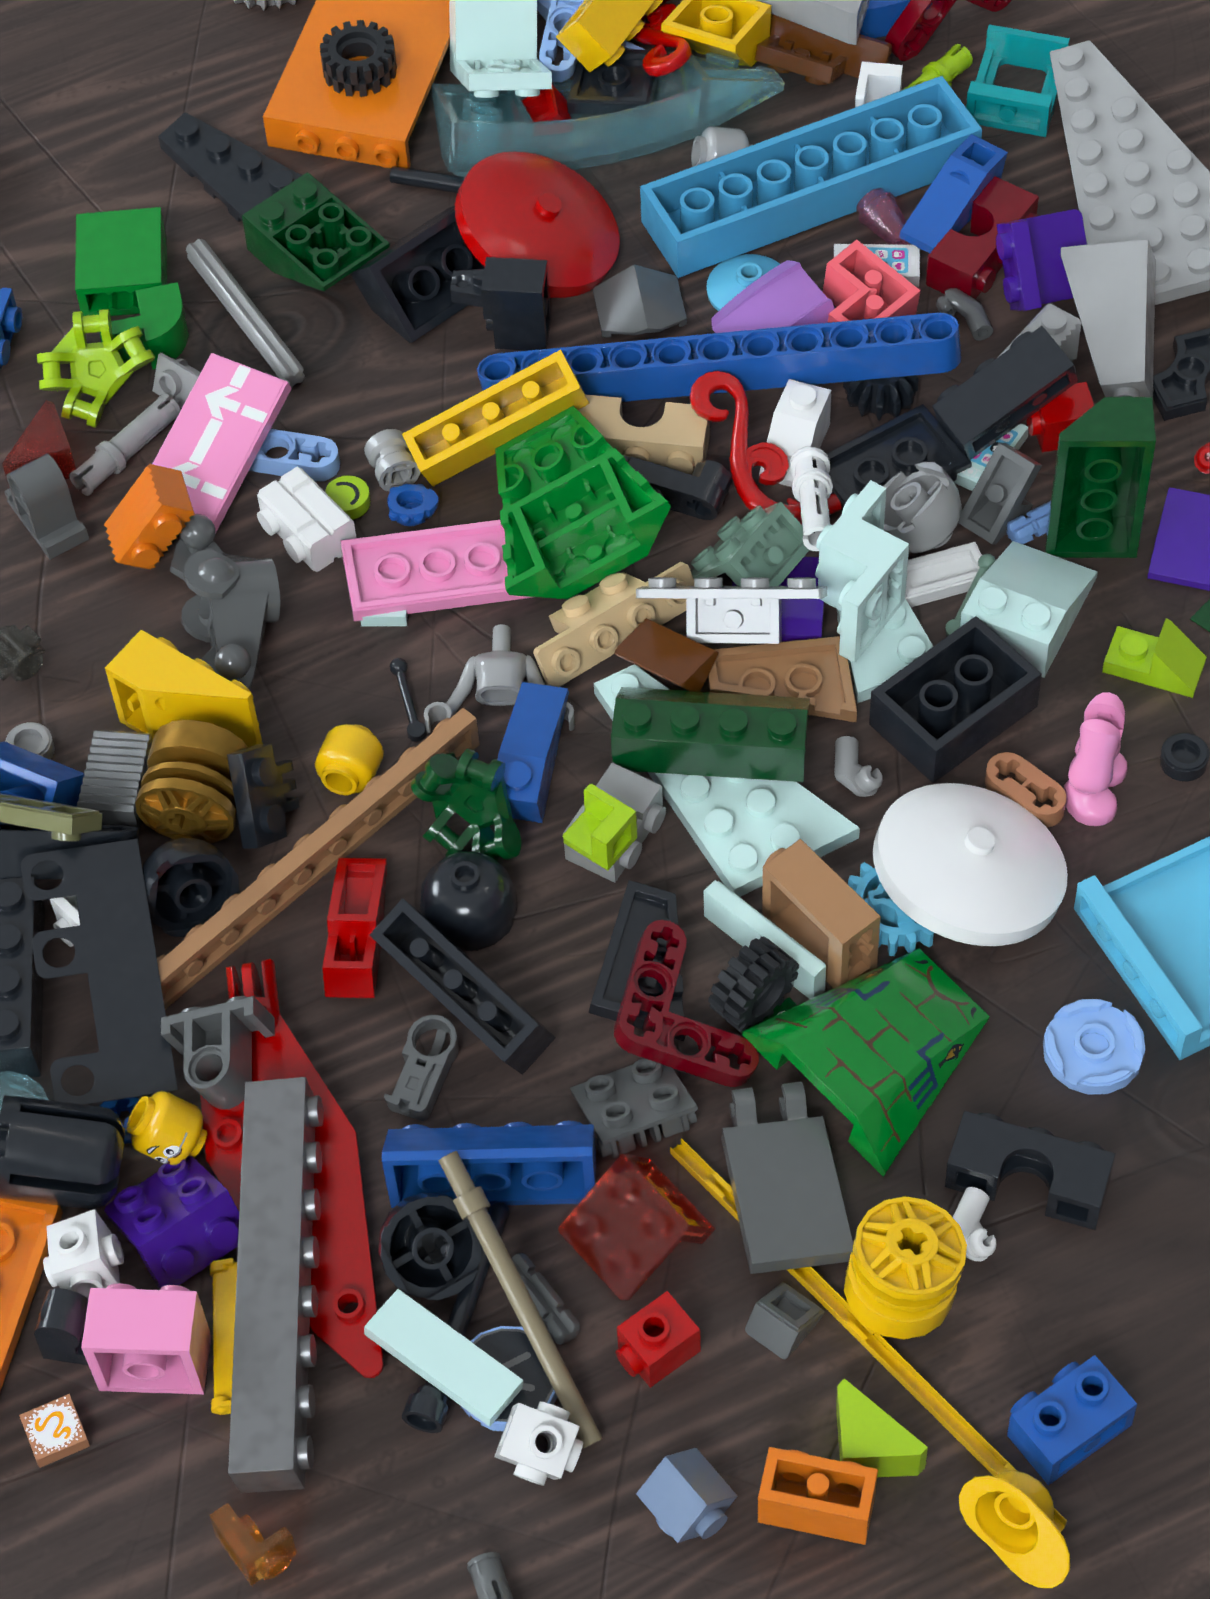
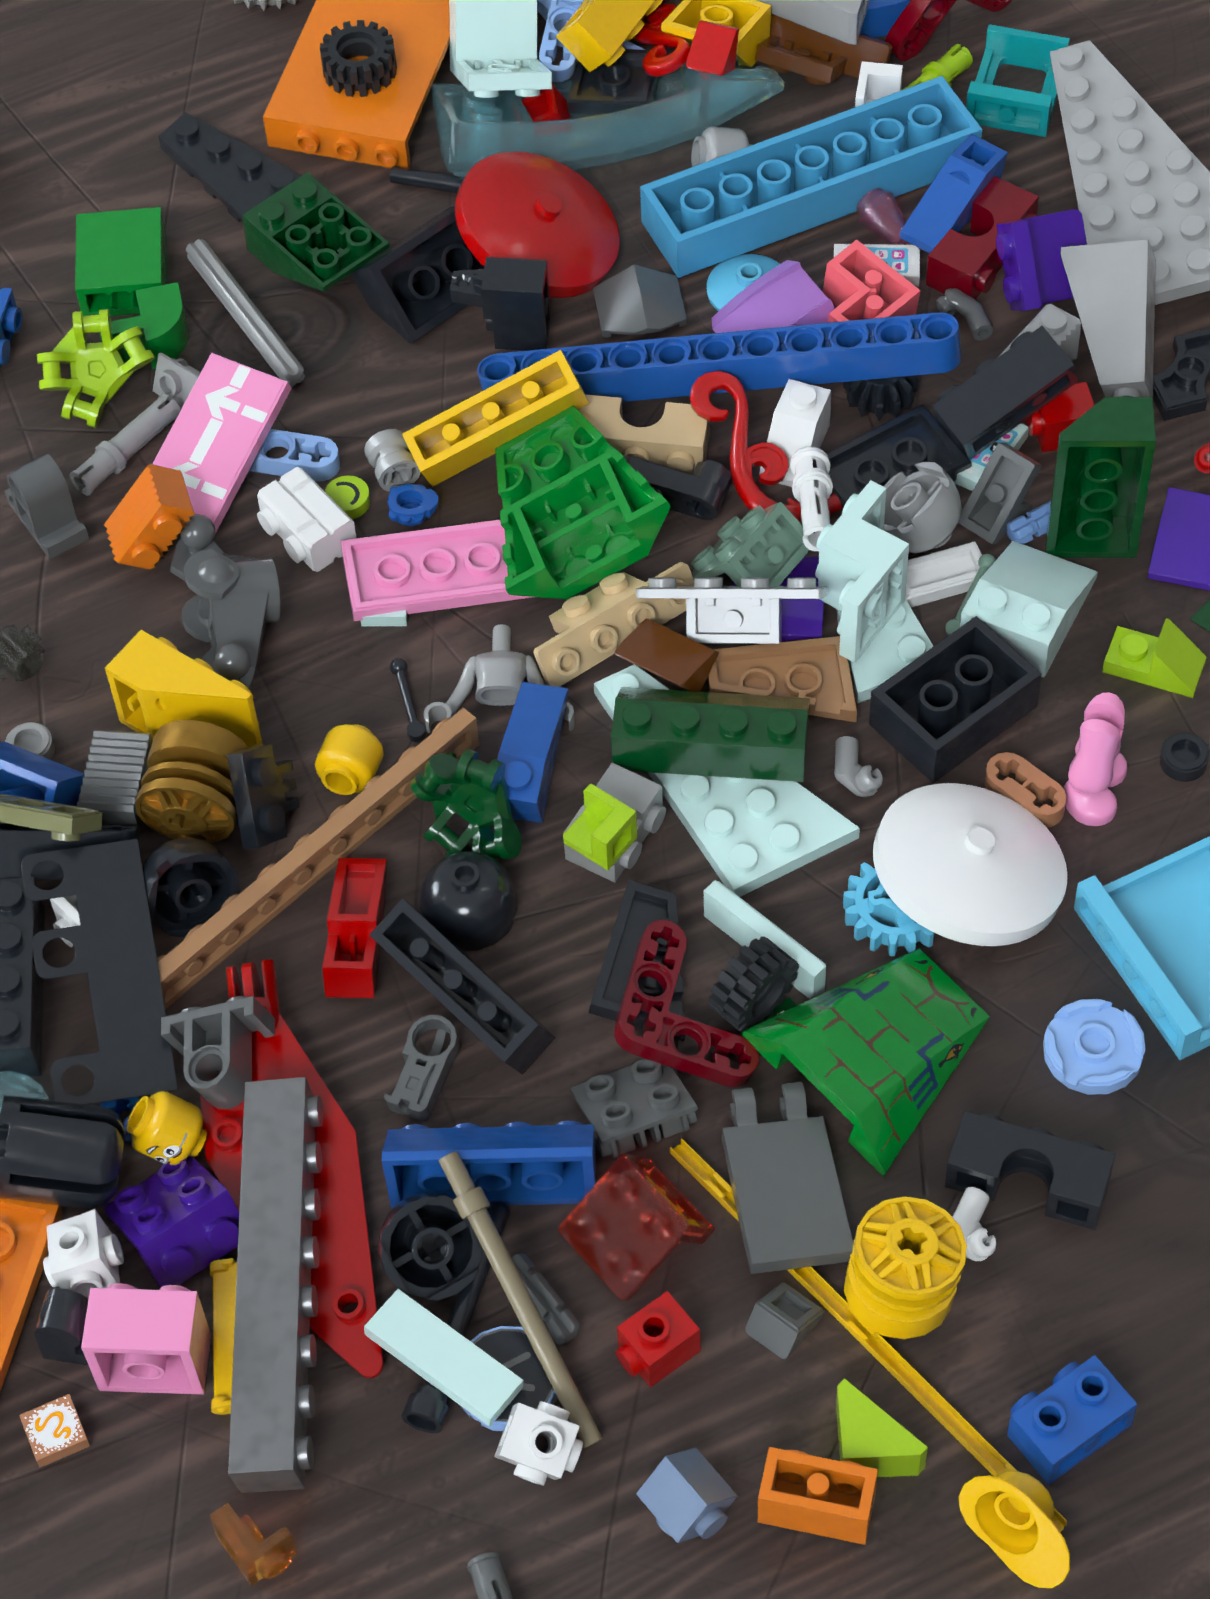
clear red slope [2,400,76,486] -> none
medium nougat window [762,839,881,989] -> none
none -> red slope [686,20,739,76]

